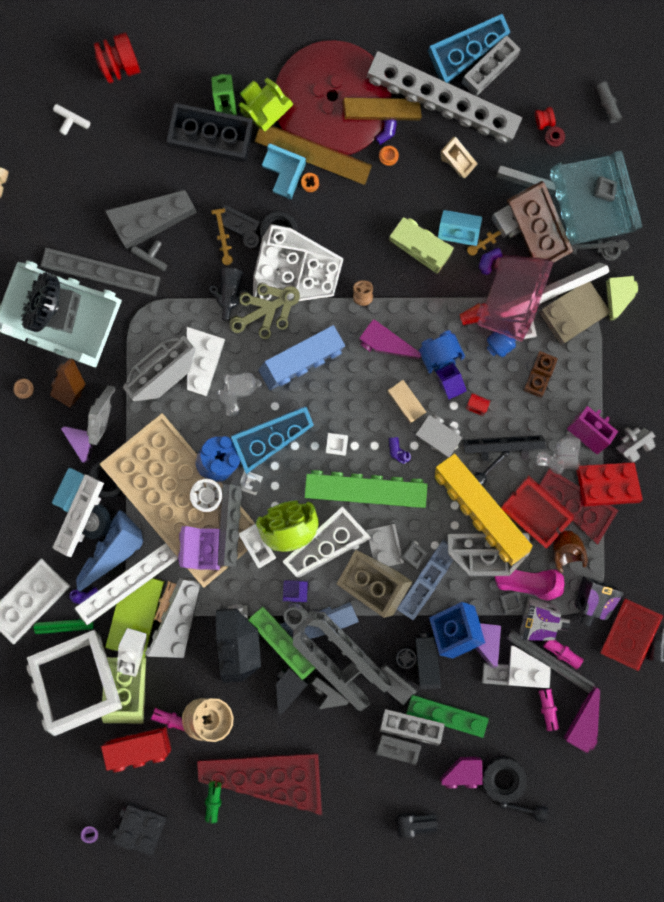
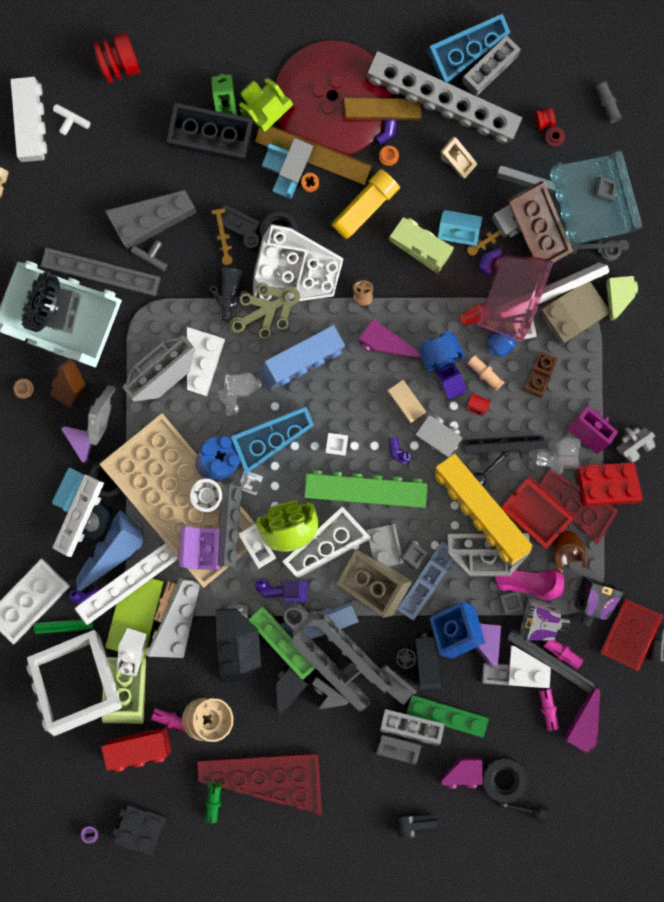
none -> white brick [11,77,47,162]
none -> dark purple arm [255,578,283,598]
none -> light grey tile [279,138,313,184]
none -> yellow beam [331,169,400,239]
none -> light nougat pin [467,355,505,391]

